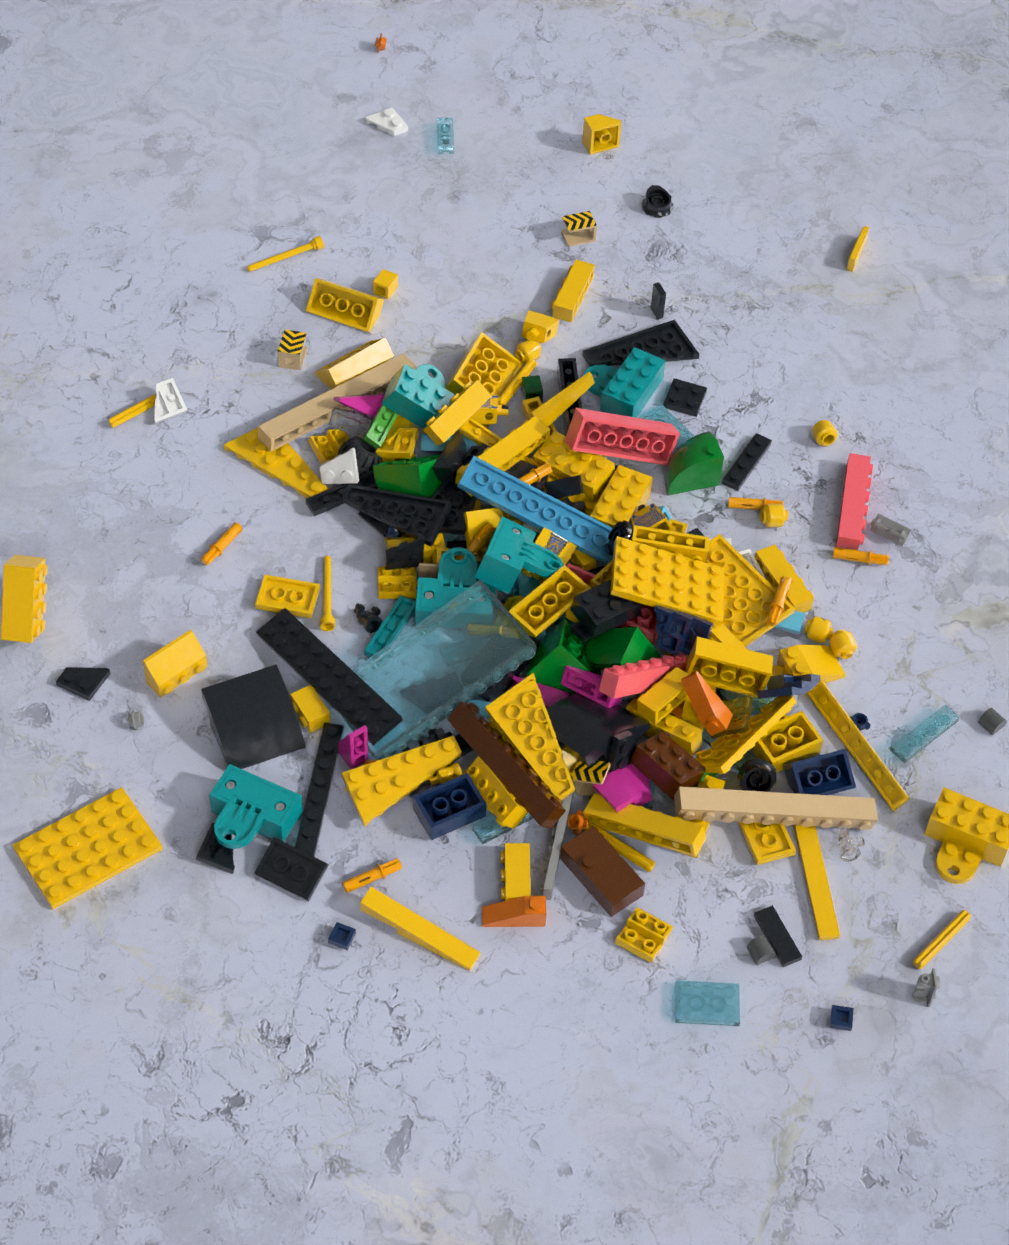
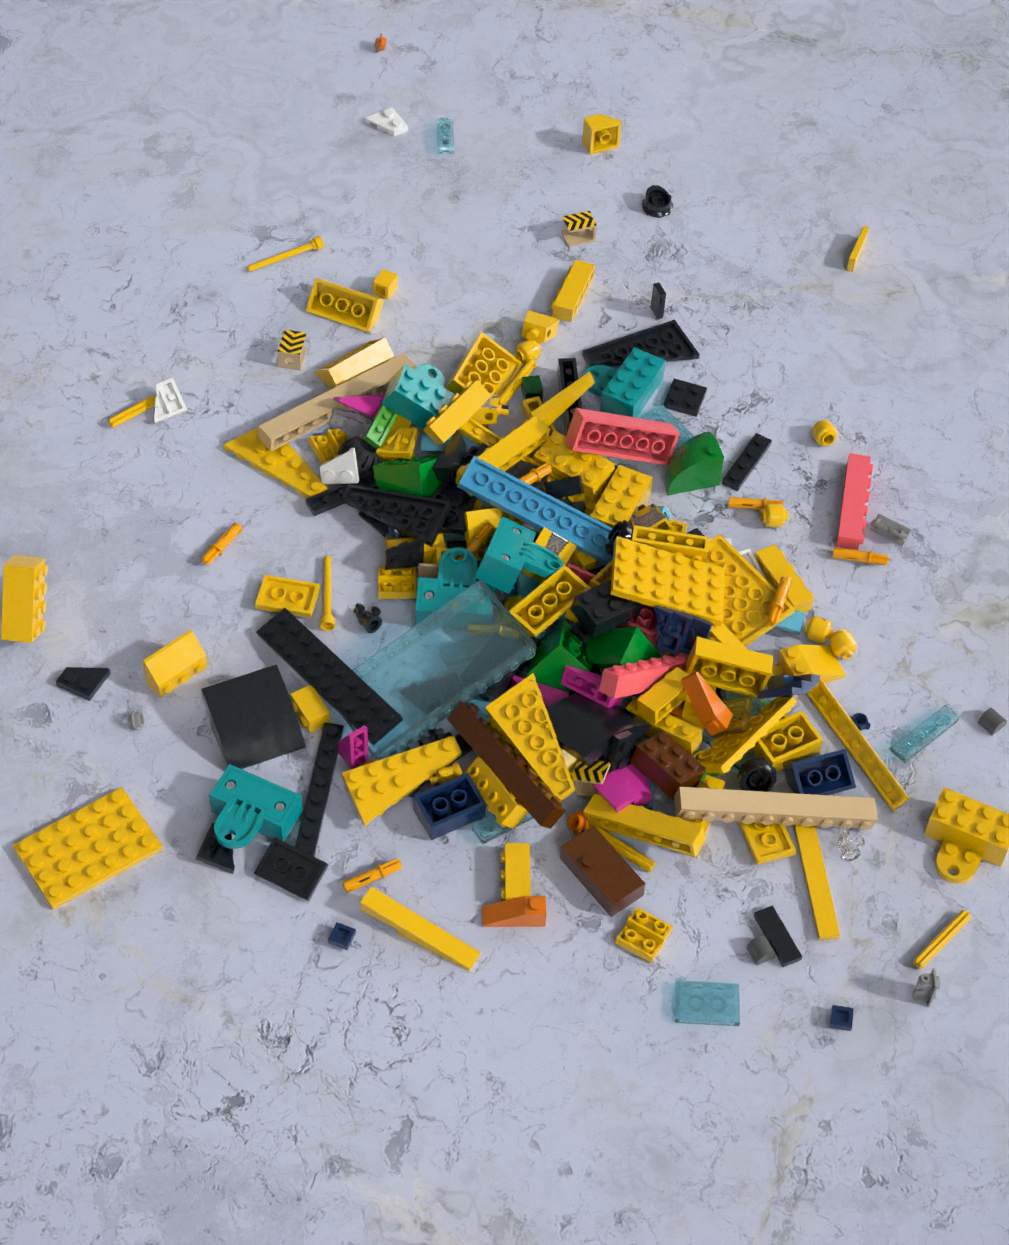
teal plate [364,596,416,662] -> none
light grey plate [540,792,574,900] -> none

